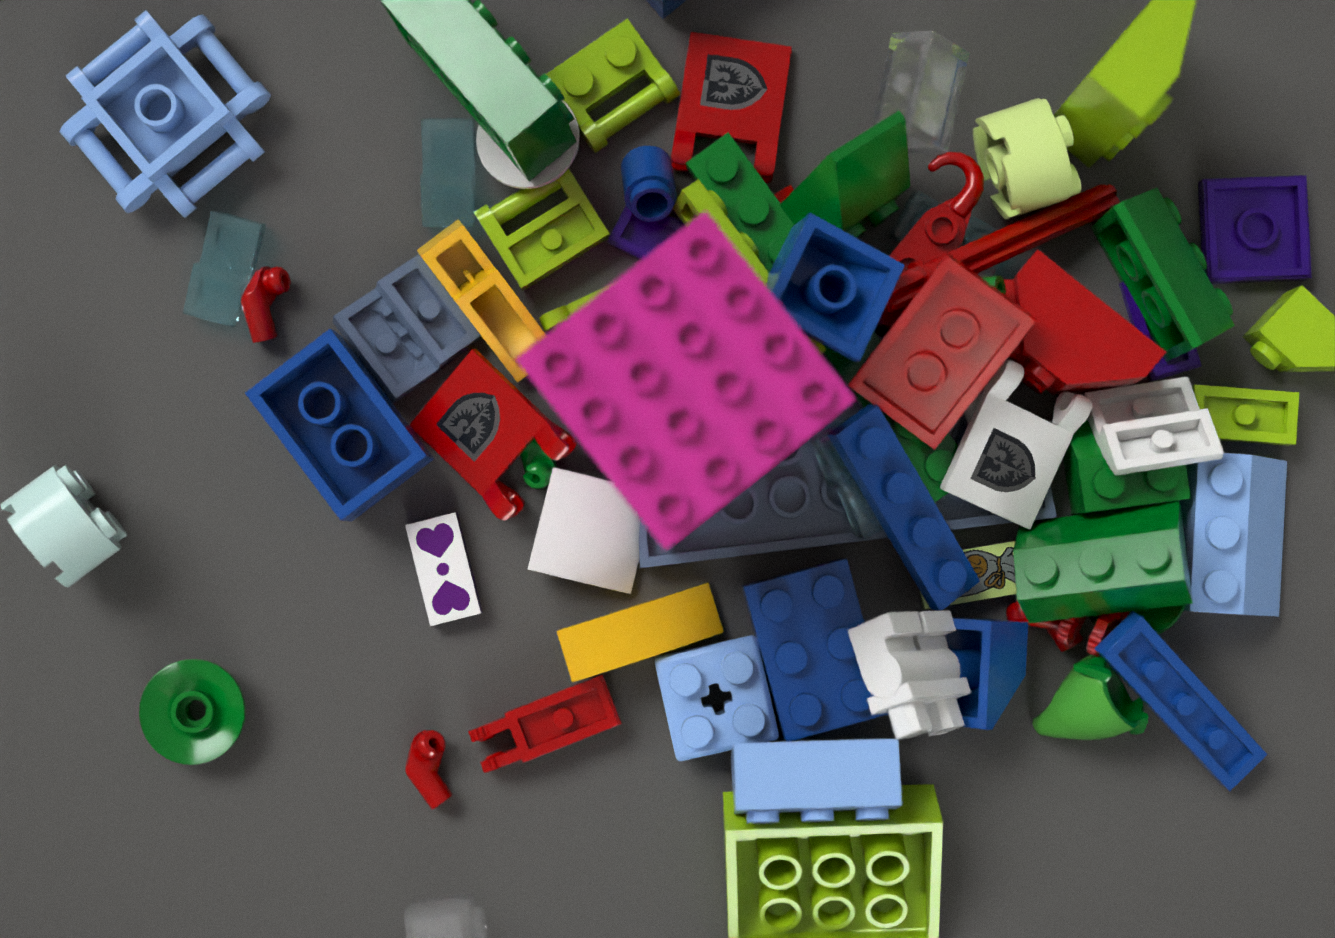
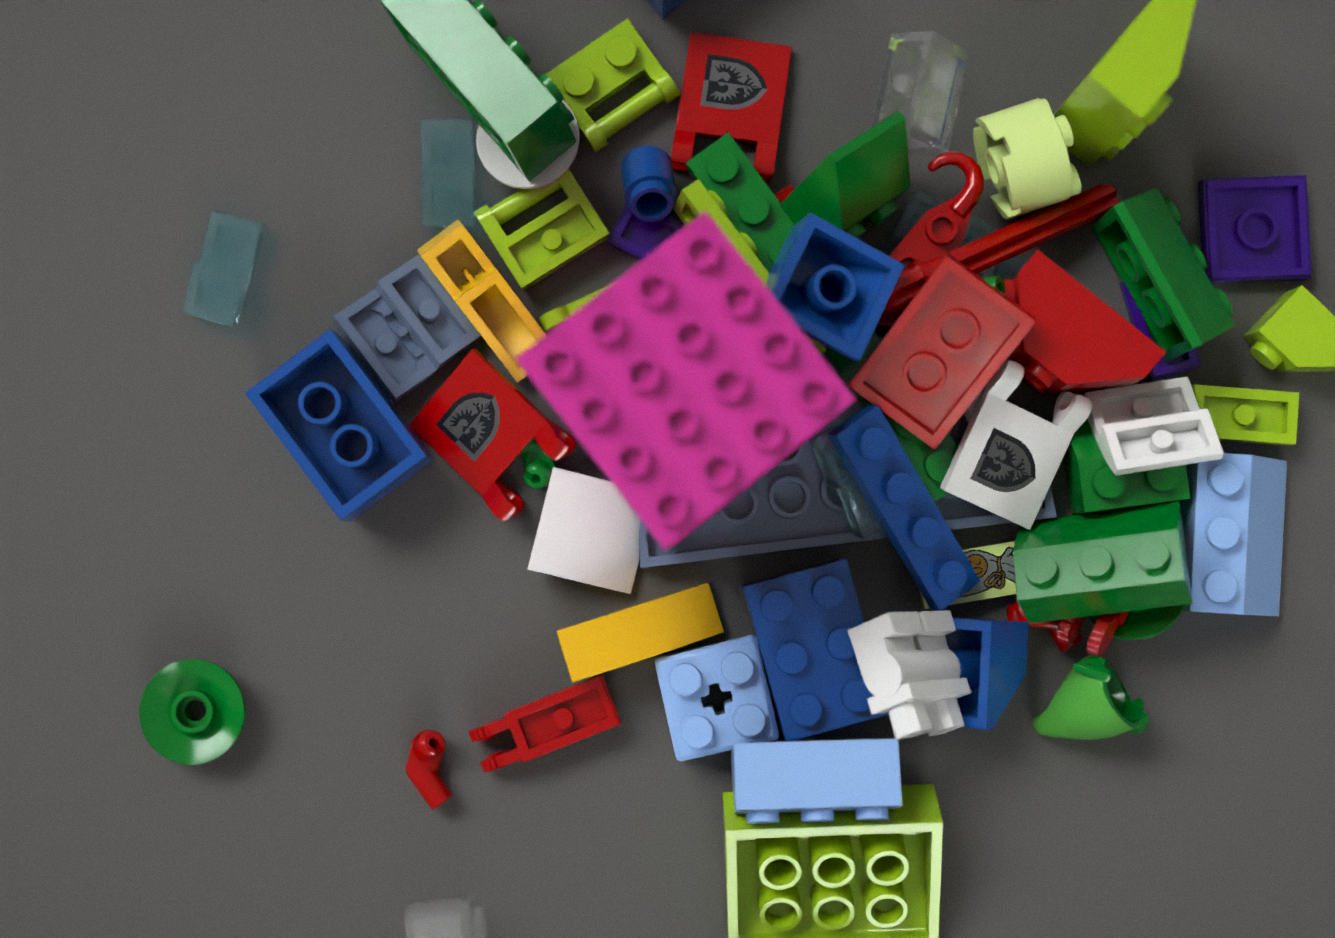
light aqua brick [0,465,127,588] -> none
light blue brick [60,10,271,218] -> none
red arm [241,266,291,343] -> none
white tile [405,512,483,626] -> none
blue plate [1094,611,1268,791] -> none

